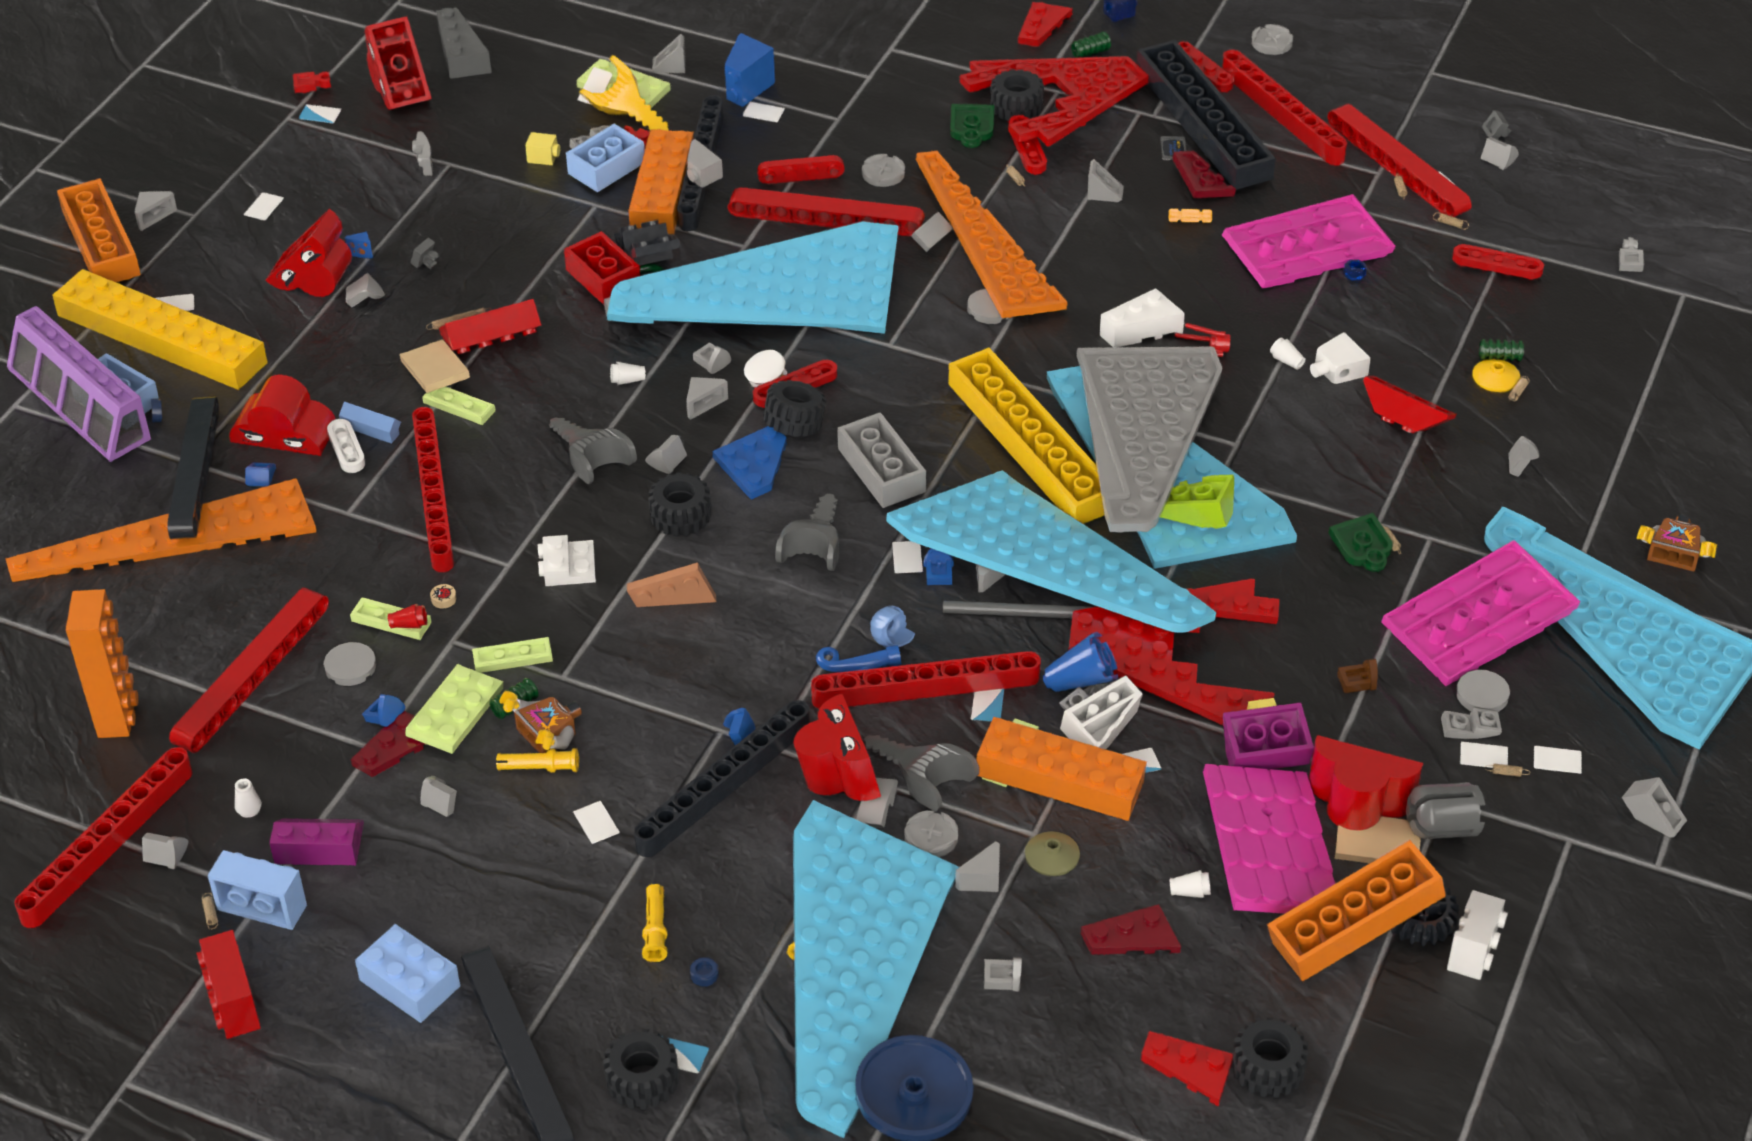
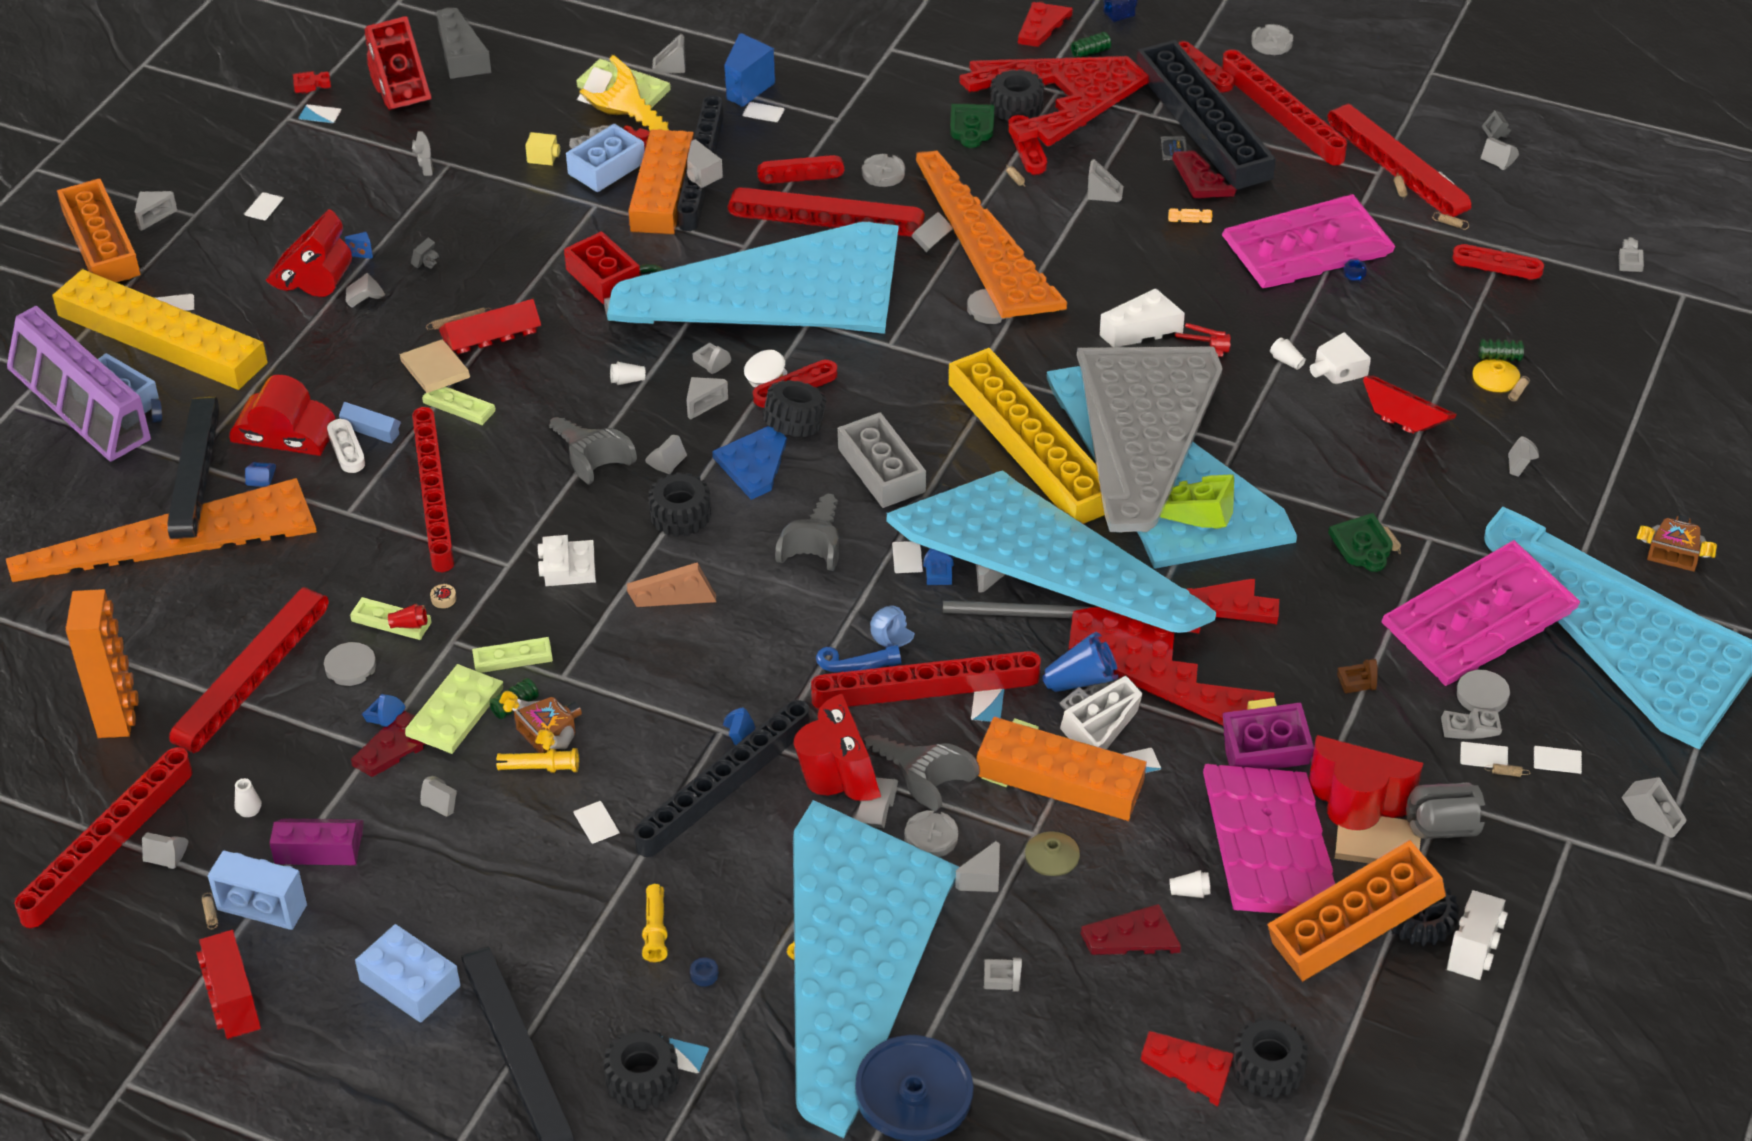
black piece [614,220,681,266] -> none

